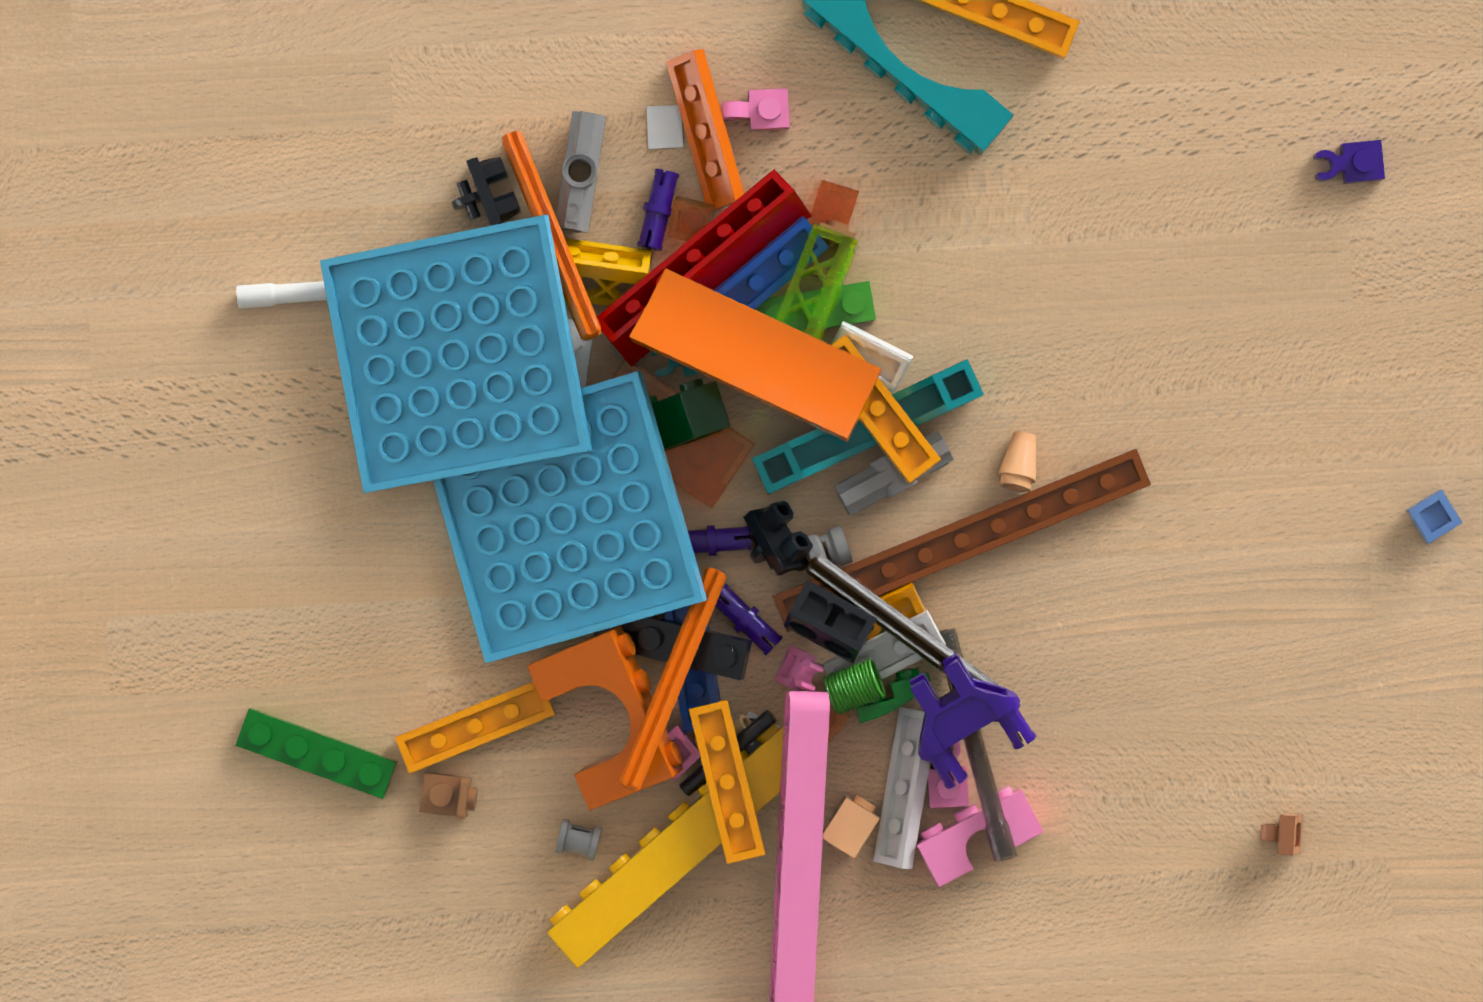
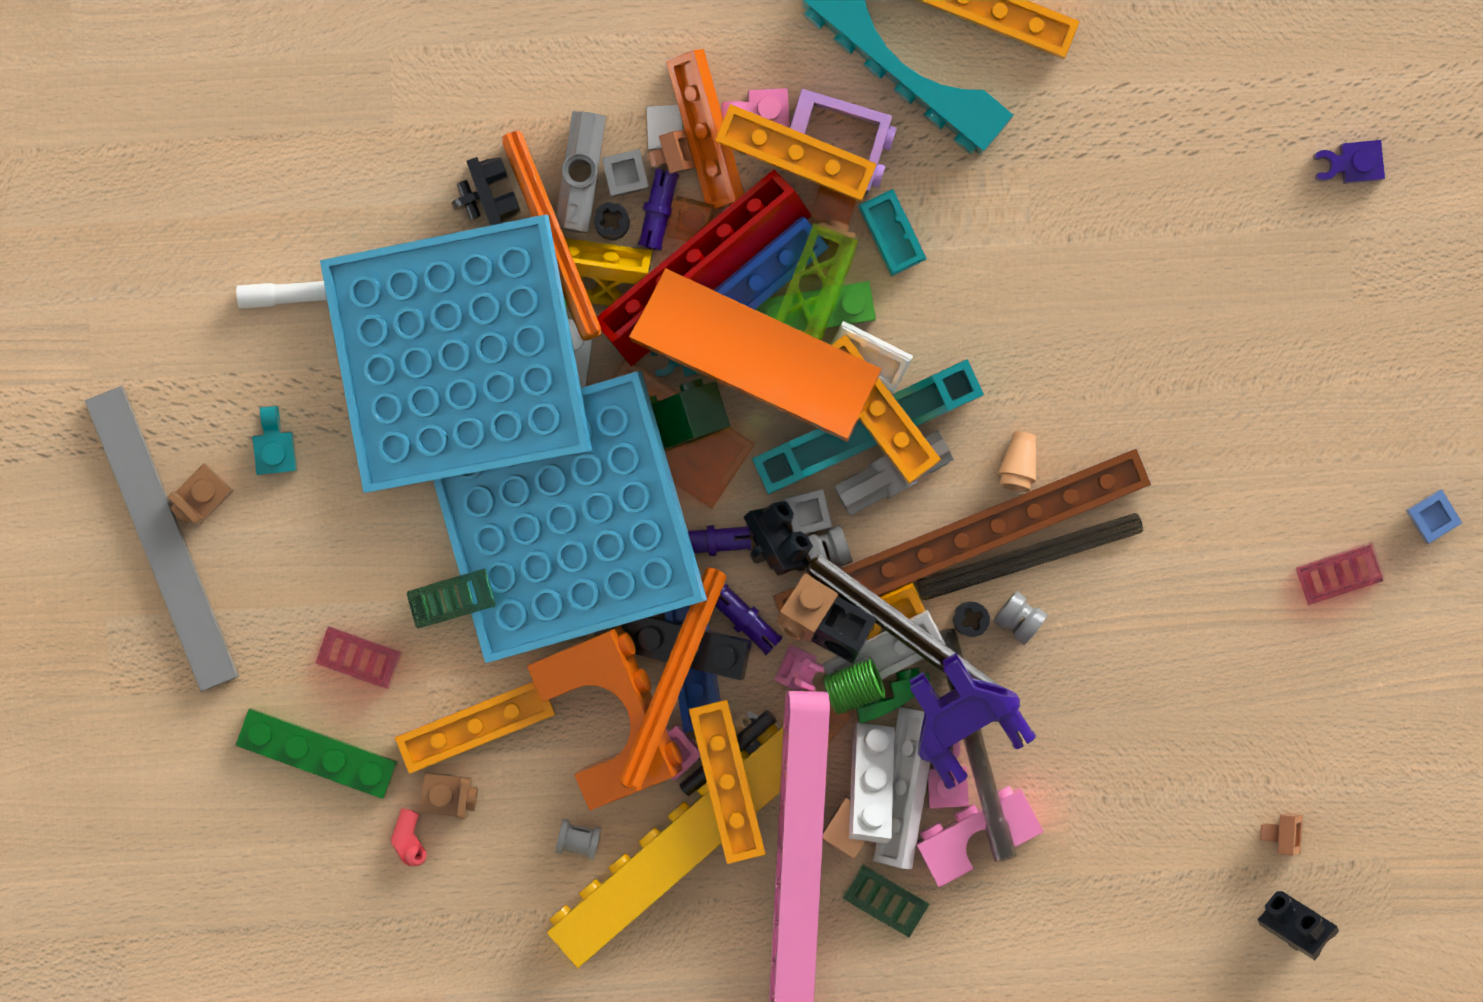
none -> light grey tile [85,386,239,691]
none -> medium nougat bracket [168,463,234,524]
none -> teal plate [252,406,297,475]
none -> clear pink slope [315,626,403,689]
none -> coral arm [391,808,427,866]
none -> clear green slope [407,568,496,629]
none -> black bush [594,202,630,241]
none -> light grey plate [602,149,649,198]
none -> nougat tile [647,130,696,174]
none -> light orange plate [715,104,877,202]
none -> medium nougat bracket [776,573,838,643]
none -> light grey plate [785,489,833,534]
none -> lavender window [790,89,897,195]
none -> clear green slope [842,863,929,938]
none -> white plate [849,722,895,844]
none -> teal plate [857,189,927,277]
none -> clear smoke axle [917,513,1143,600]
none -> black bush [952,601,990,637]
none -> light grey wheel [993,591,1048,645]
none -> black hips [1258,891,1339,961]
none -> clear pink slope [1296,541,1385,605]

